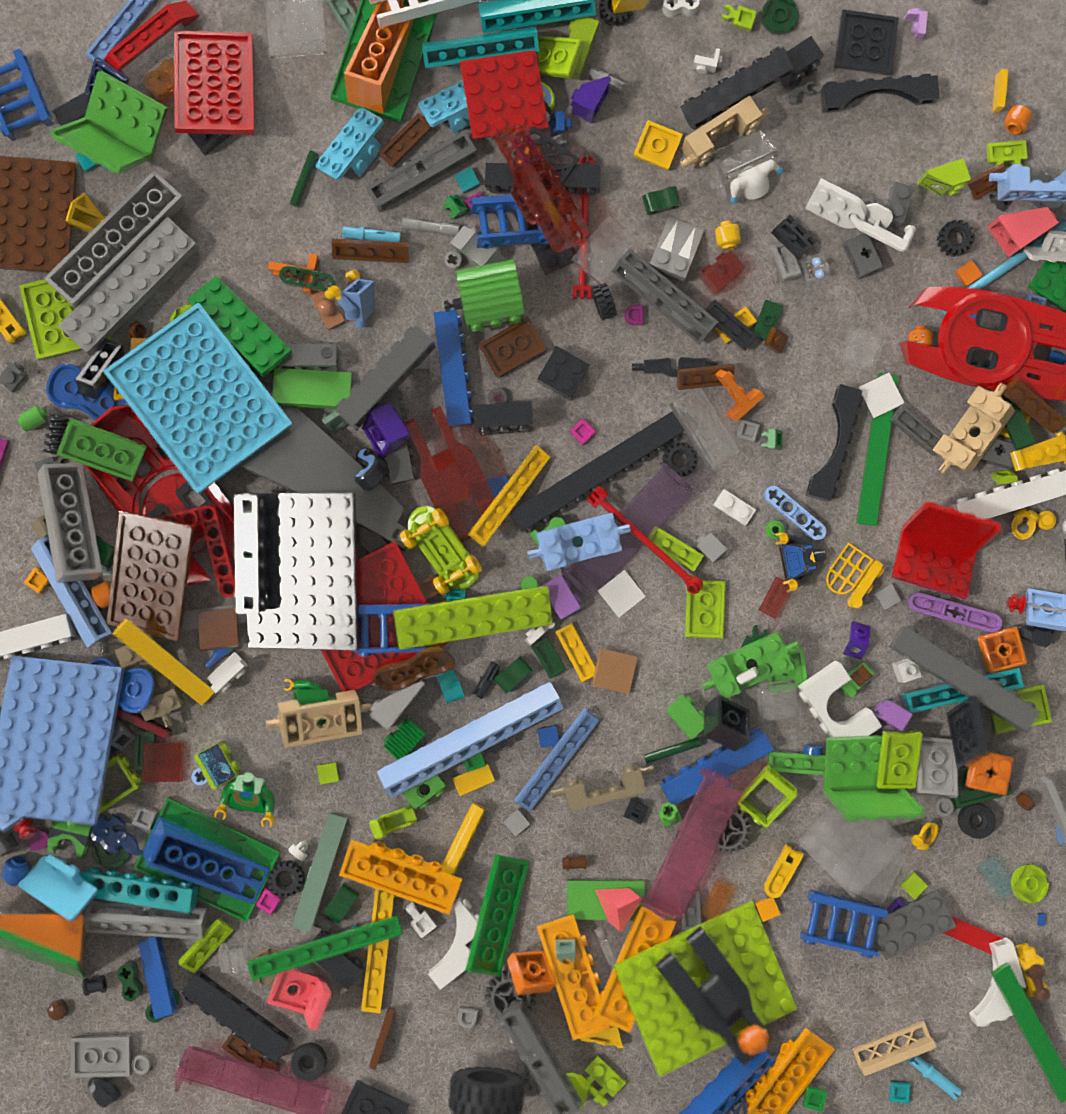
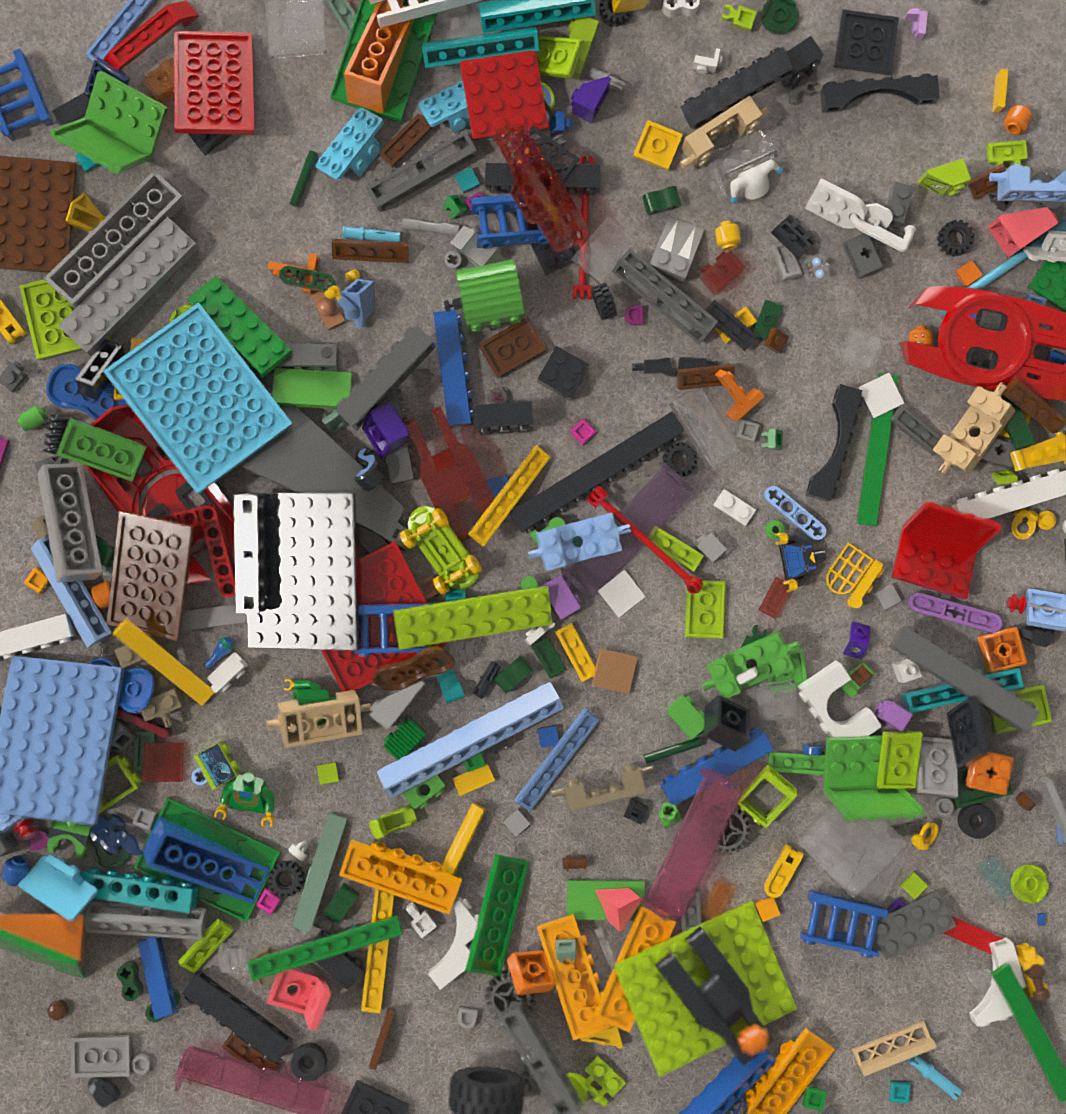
black bush [82,975,107,996] -> none
reddish brown plate [128,321,146,339] -> none
reddish brown tile [198,608,240,651] -> none

